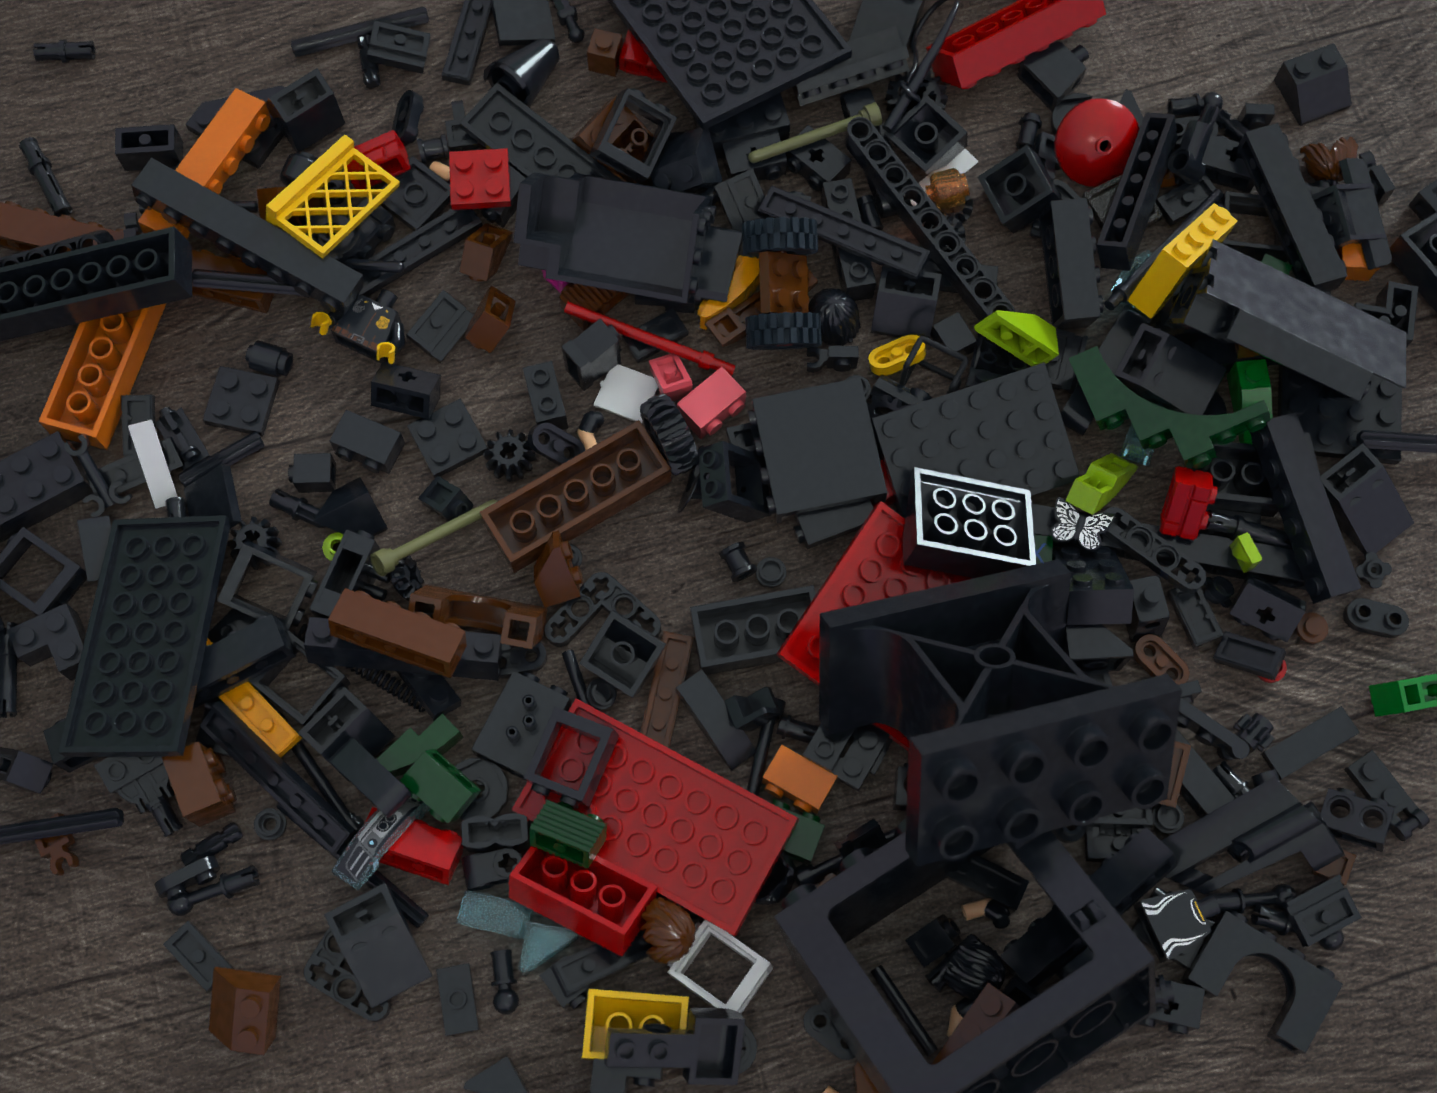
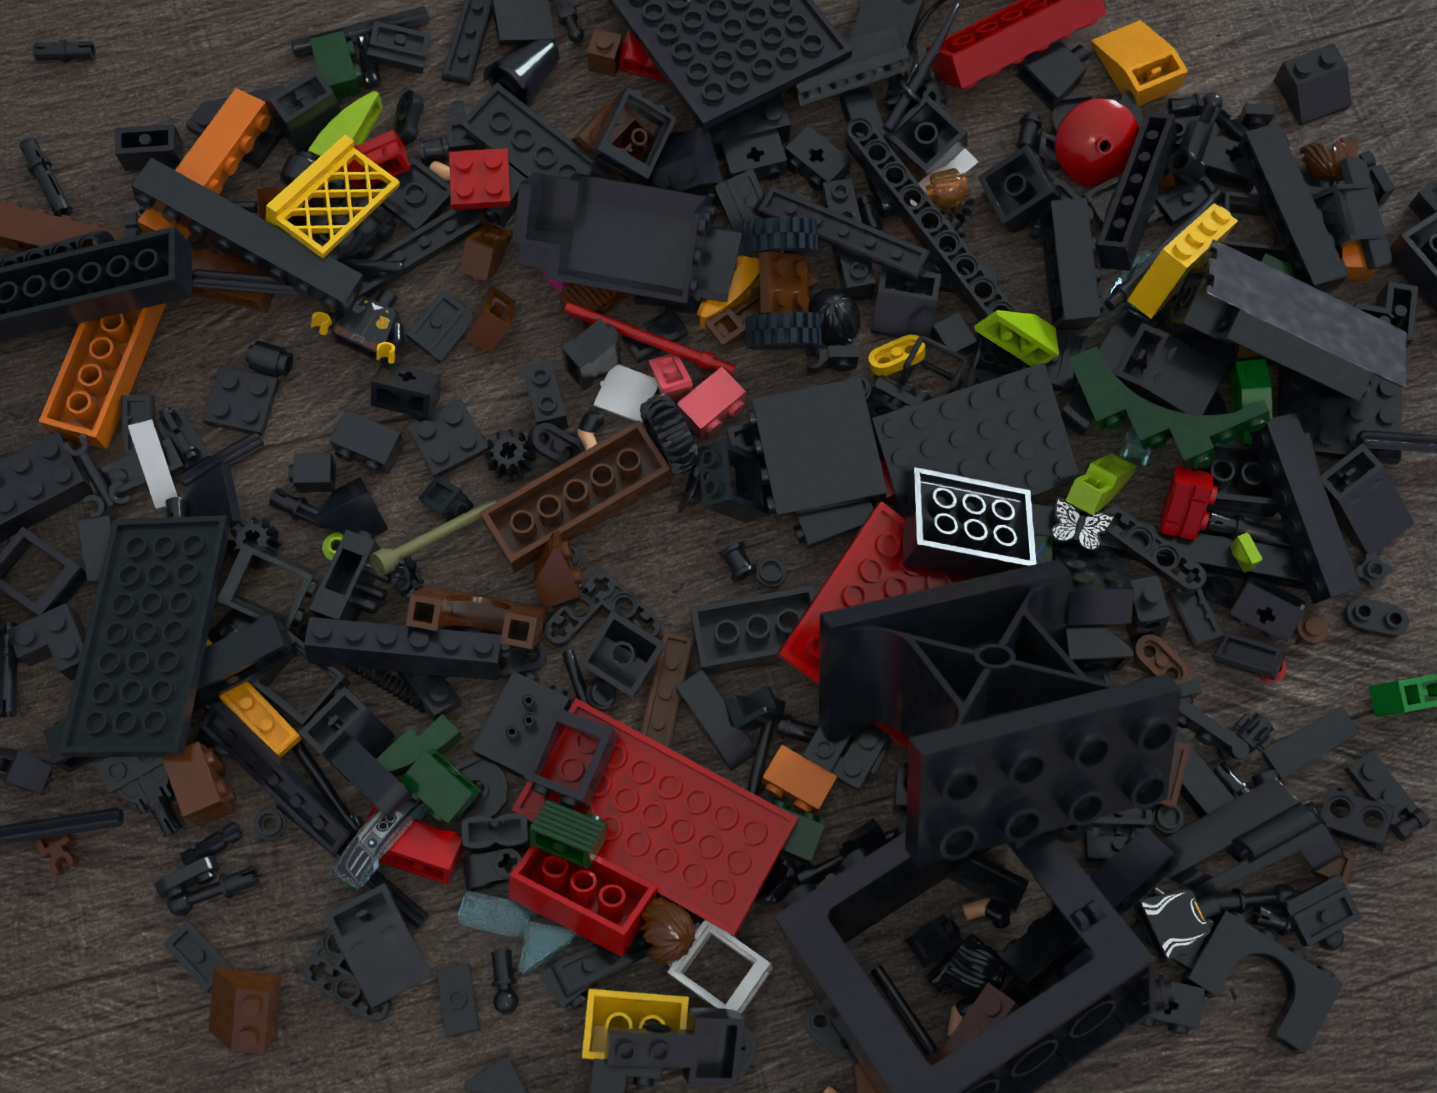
reddish brown brick [328,588,467,678] -> none
olive piece [748,102,882,163] -> none
none -> lime slope [308,91,383,158]
none -> dark green brick [310,31,364,100]
none -> light orange slope [1090,20,1188,107]

